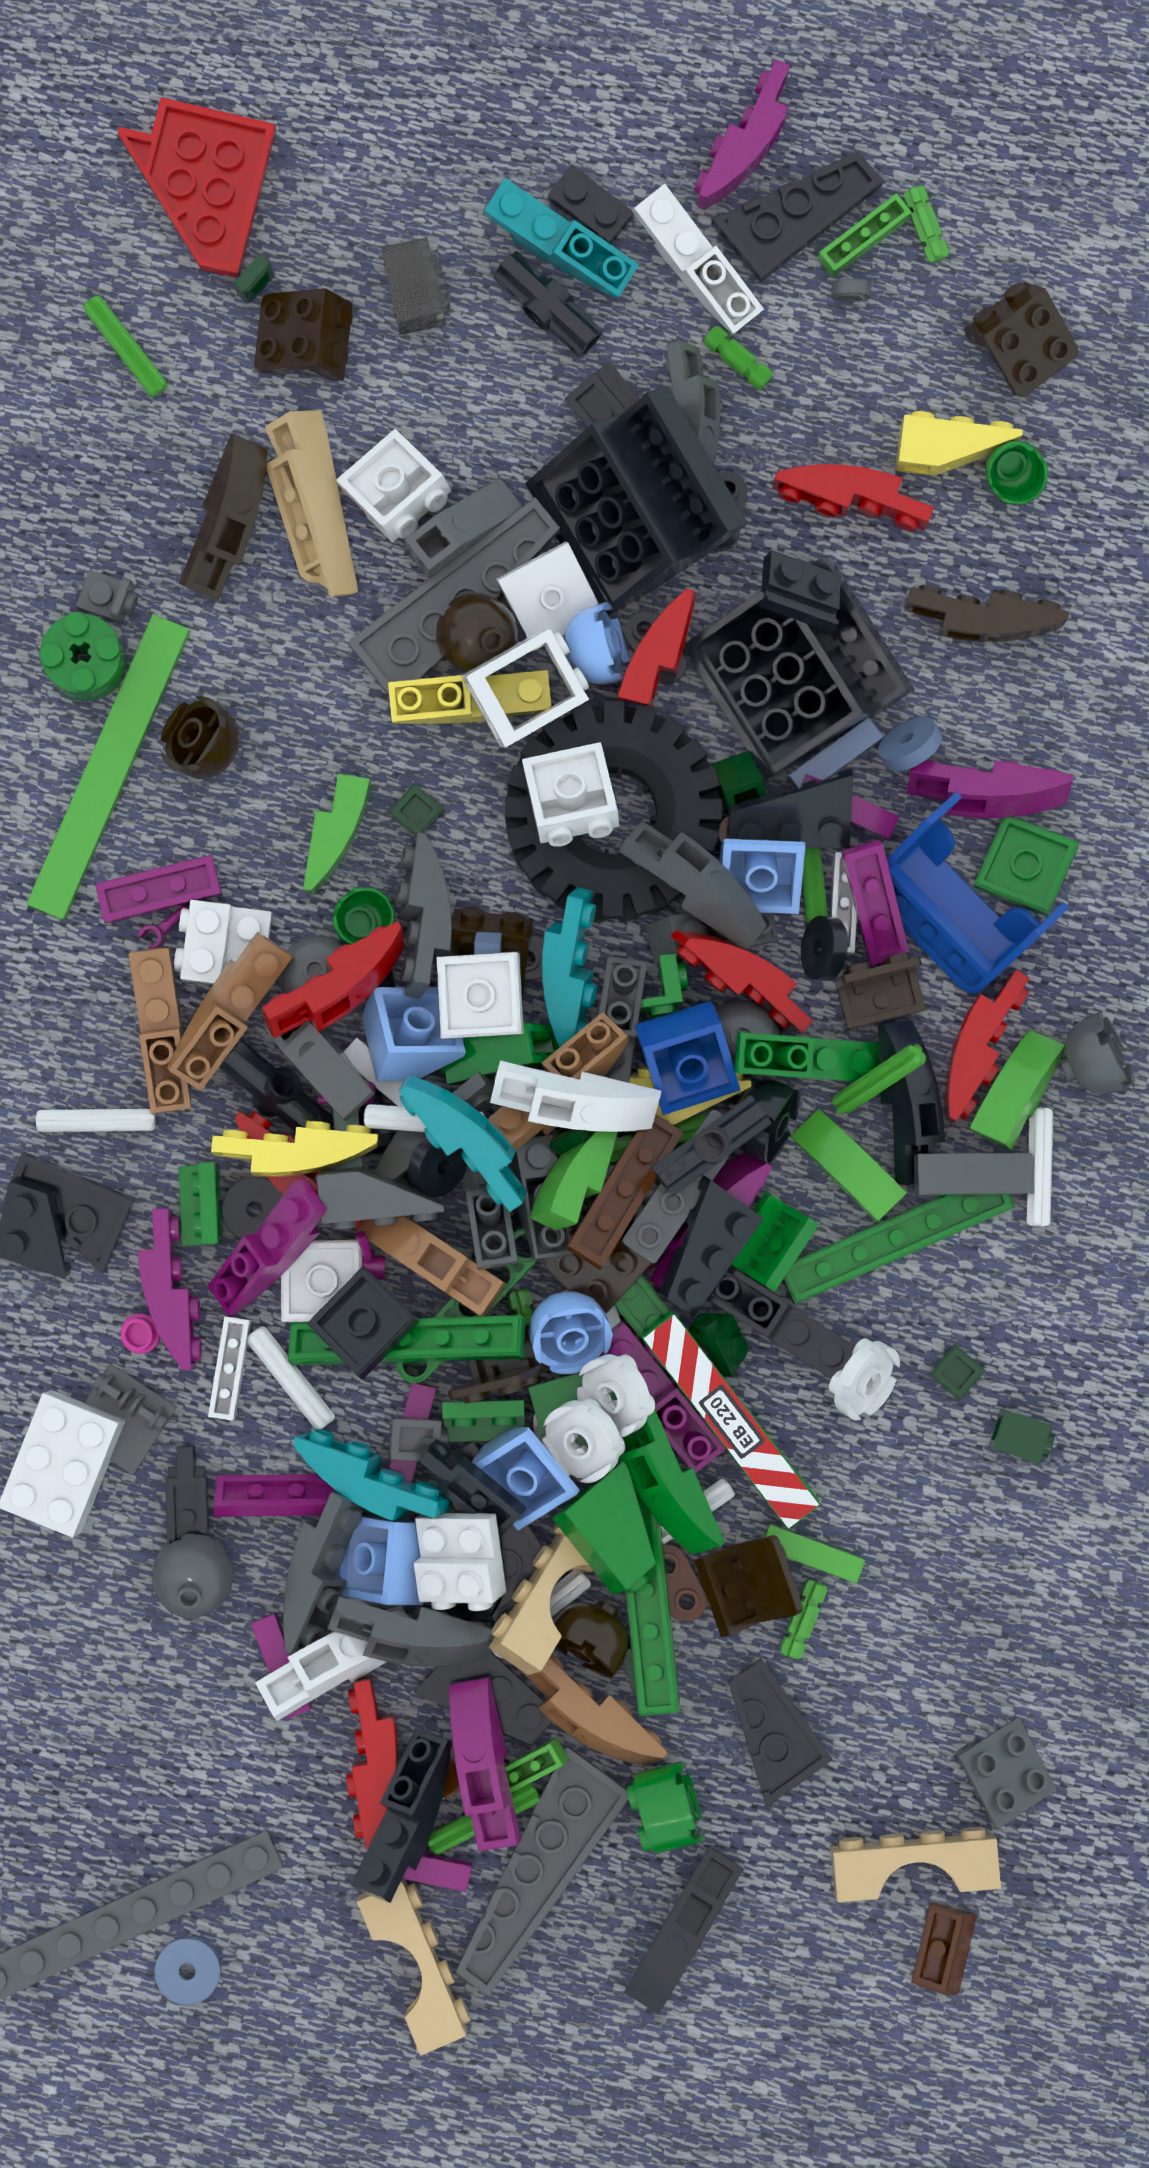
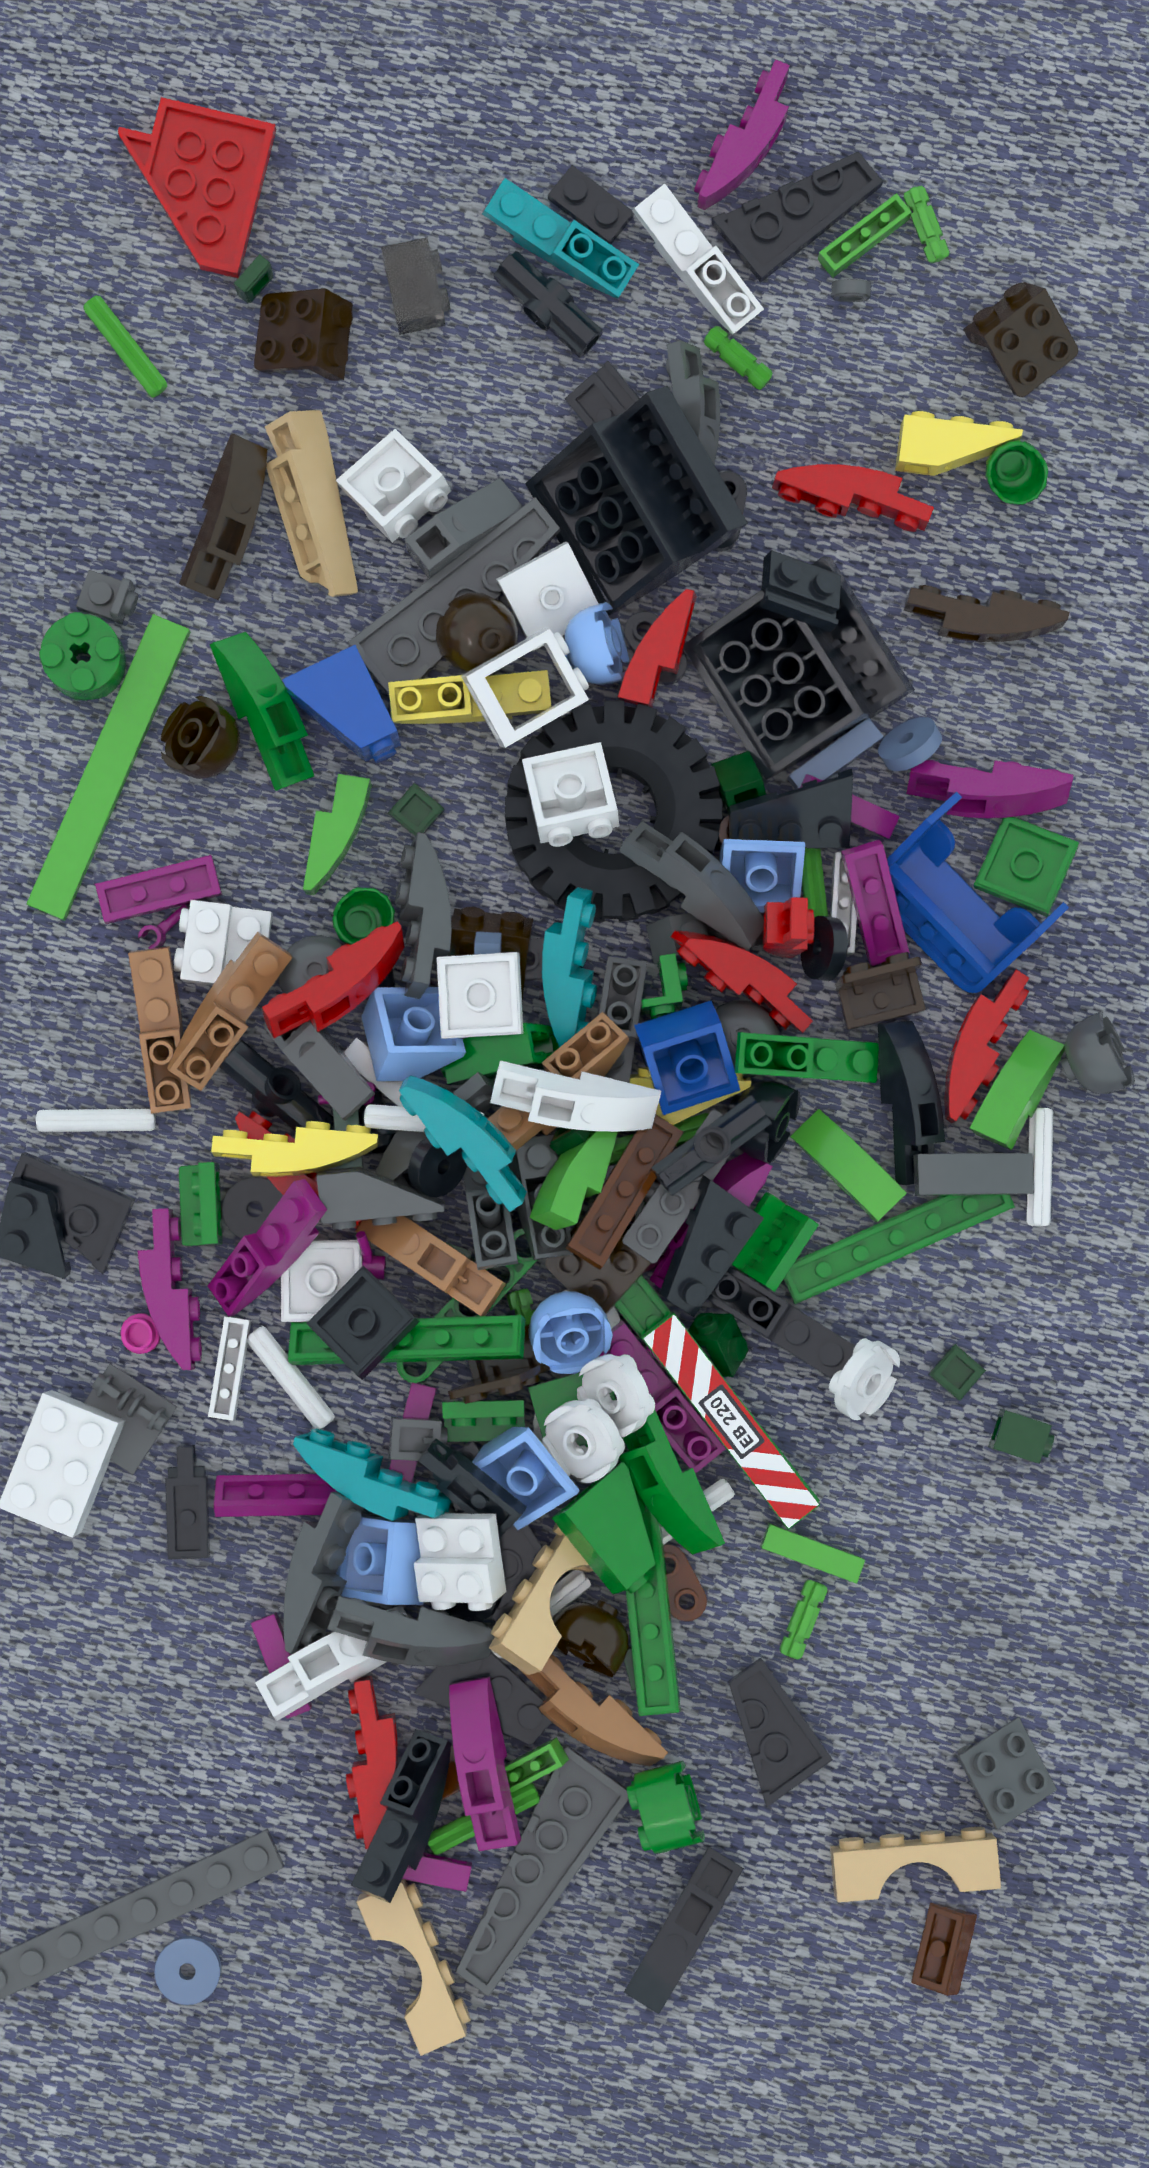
dark grey cylinder [152,1534,234,1618] -> none
dark brown bracket [694,1535,803,1637] -> none
bright green axle [832,1044,926,1114] -> none
none -> green slope [209,632,315,791]
none -> blue slope [282,645,401,763]
none -> red slope [763,897,814,958]

